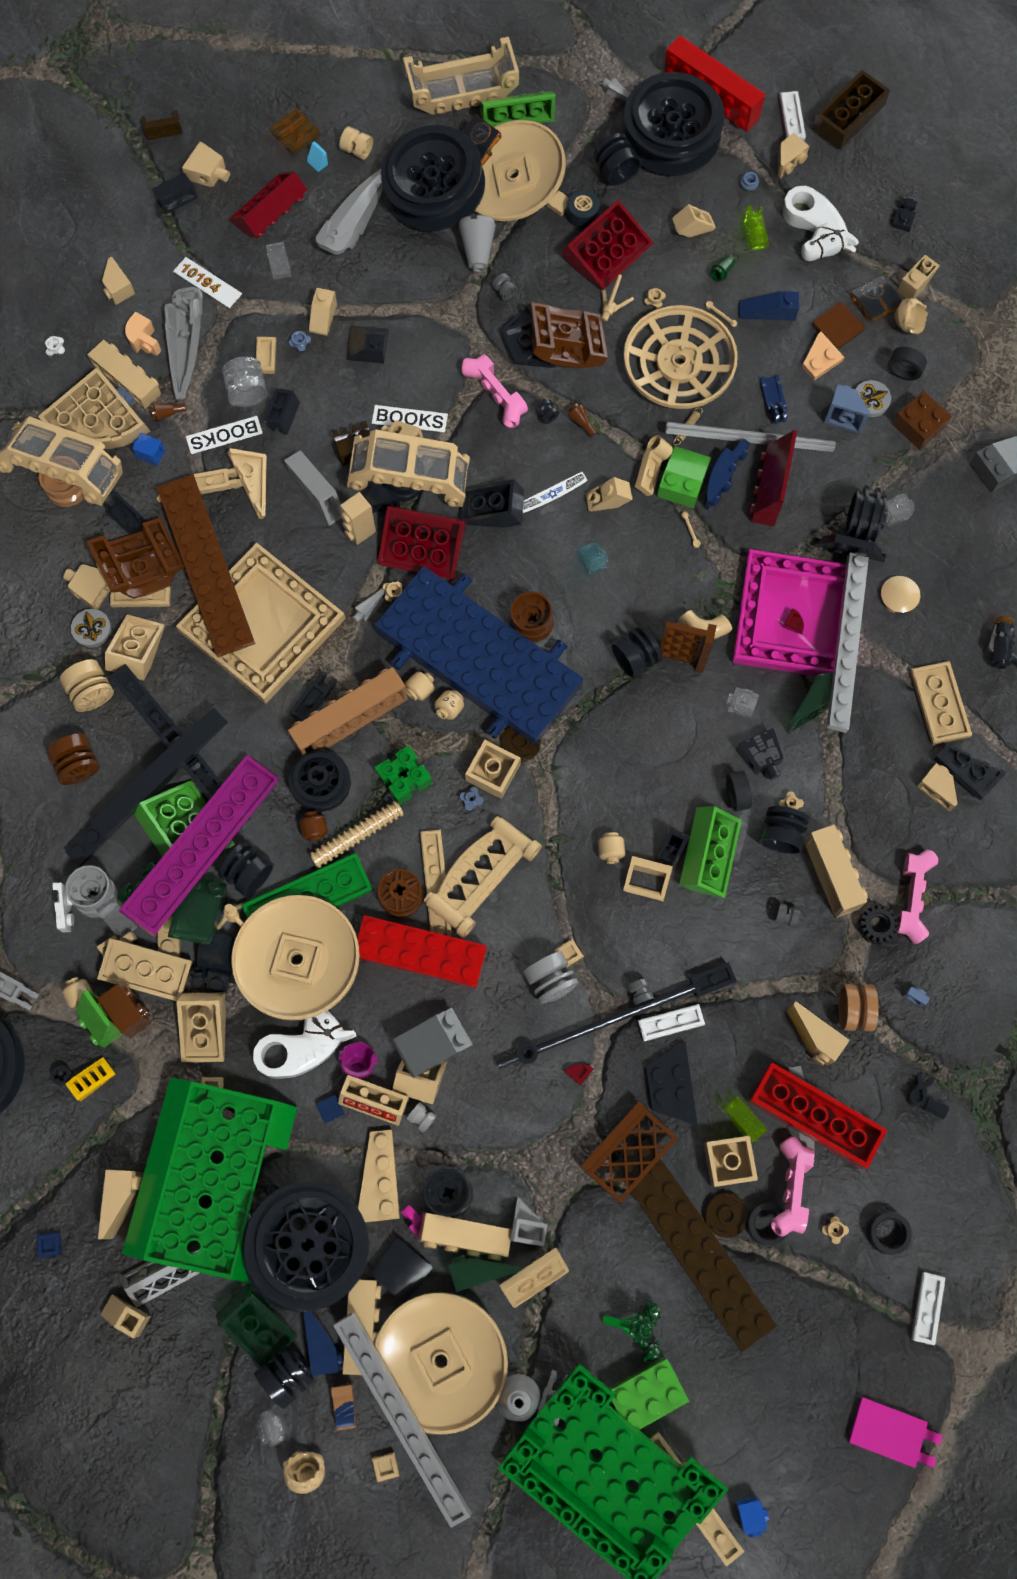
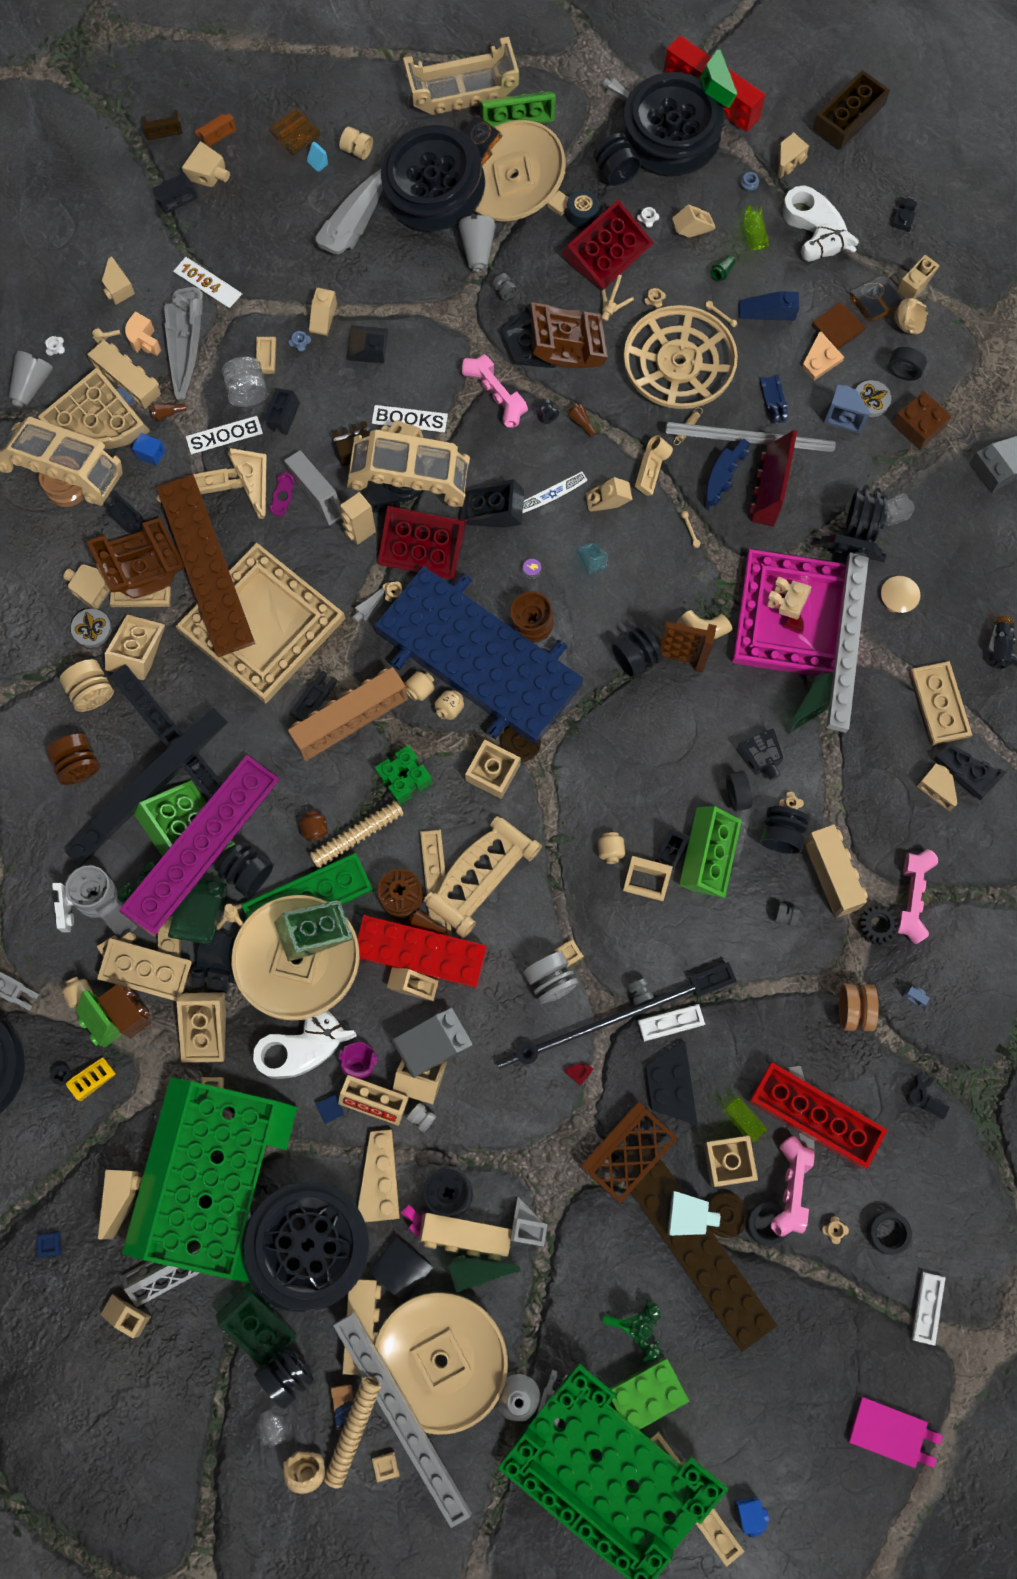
dark red slope [229,171,307,238] -> none
clear tile [265,242,292,280] -> none
black wheel [289,749,351,813] -> none
dark blue slope [304,1311,344,1376] -> none
sand blue plate [460,787,484,811] -> none
tan tile [499,1248,569,1308] -> none
bright green slope [657,446,711,508] -> none
clear brick [726,687,759,719] -> none
white tile [779,91,806,141] -> none
tan slope [786,1002,850,1066] -> none
none -> light grey cone [9,351,53,408]
none -> tan hand [92,329,120,343]
none -> dark orange panel [195,113,236,147]
none -> magenta piece [269,472,294,517]
none -> clear green slope [274,900,353,961]
none -> tan piece [324,1377,381,1488]
none -> tan slope [387,967,439,1001]
none -> reddish brown cone [409,910,447,935]
none -> tile [522,558,542,579]
none -> white plate [637,207,659,228]
none -> light aqua torso [667,1192,720,1235]
none -> green slope [700,50,737,107]
none -> tan plate [767,577,812,620]

